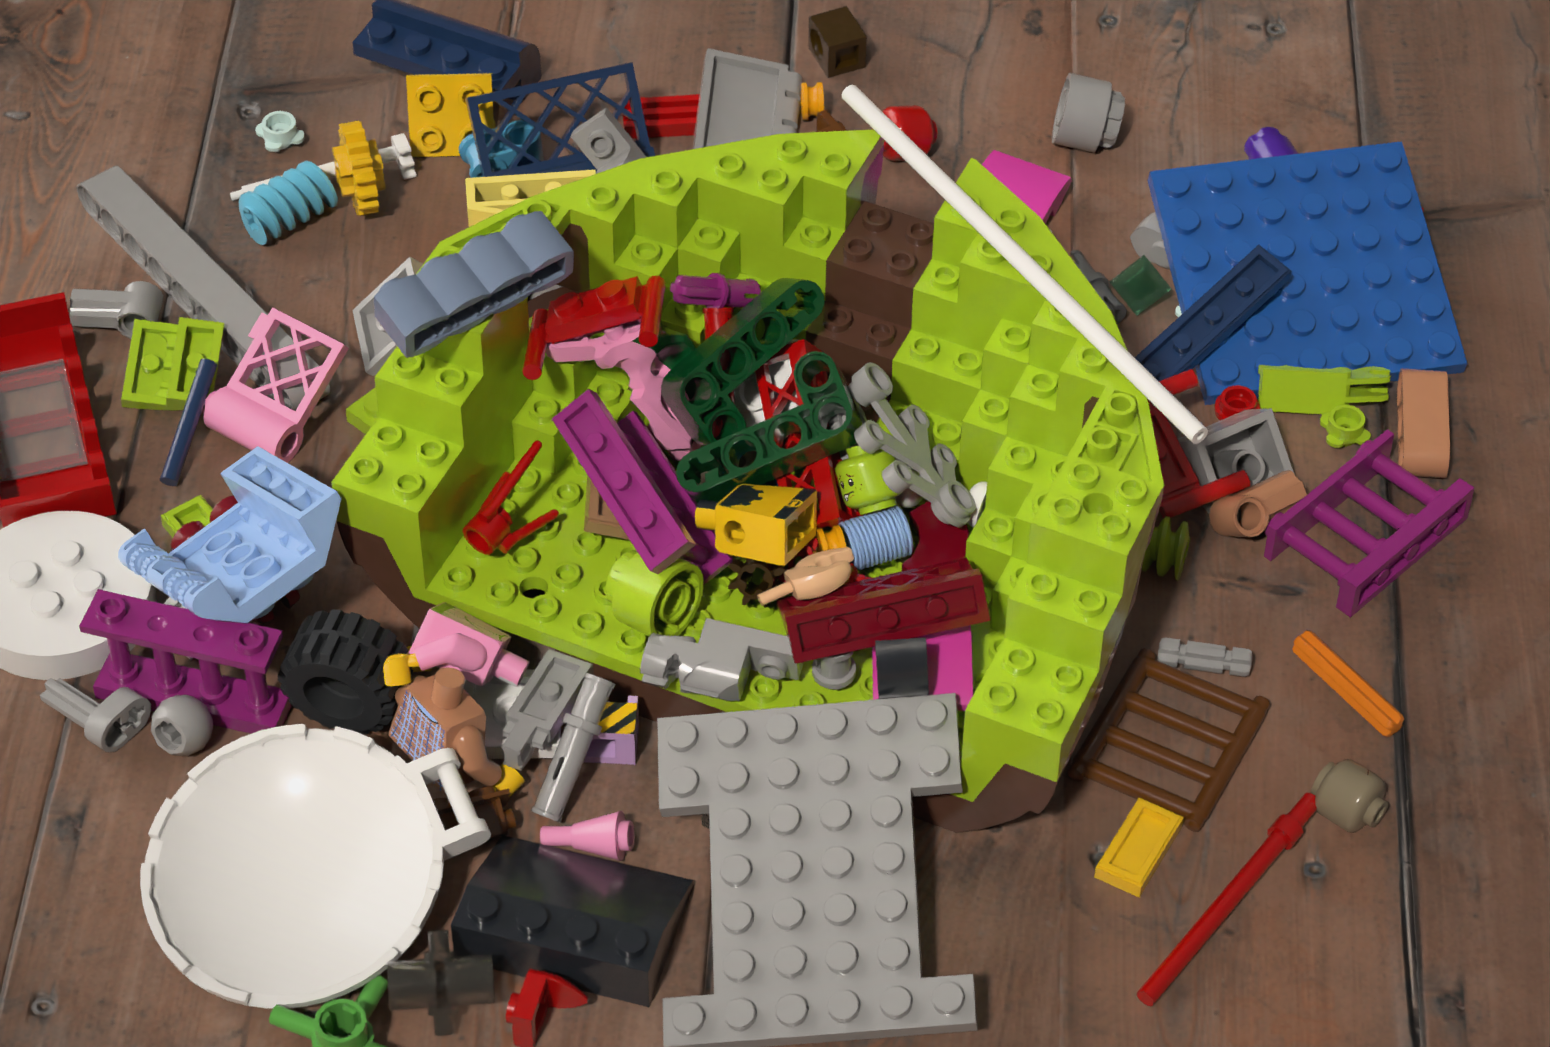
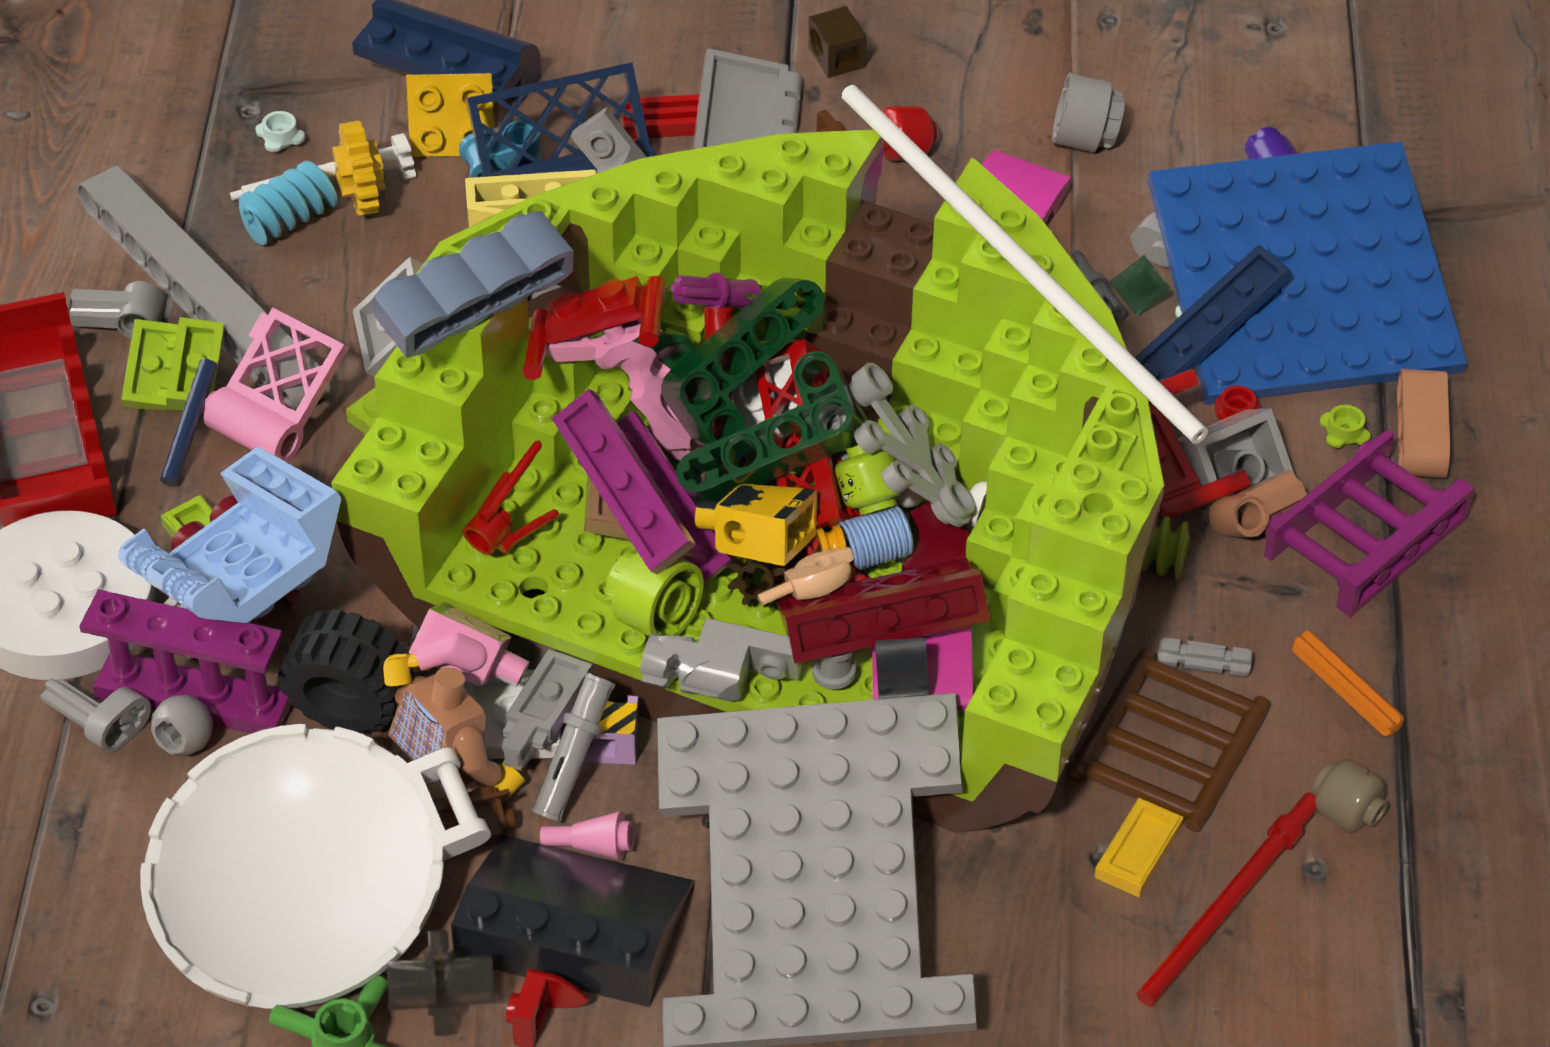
light orange bush [800,82,824,120] -> none
lime arm [1257,365,1391,414] -> none

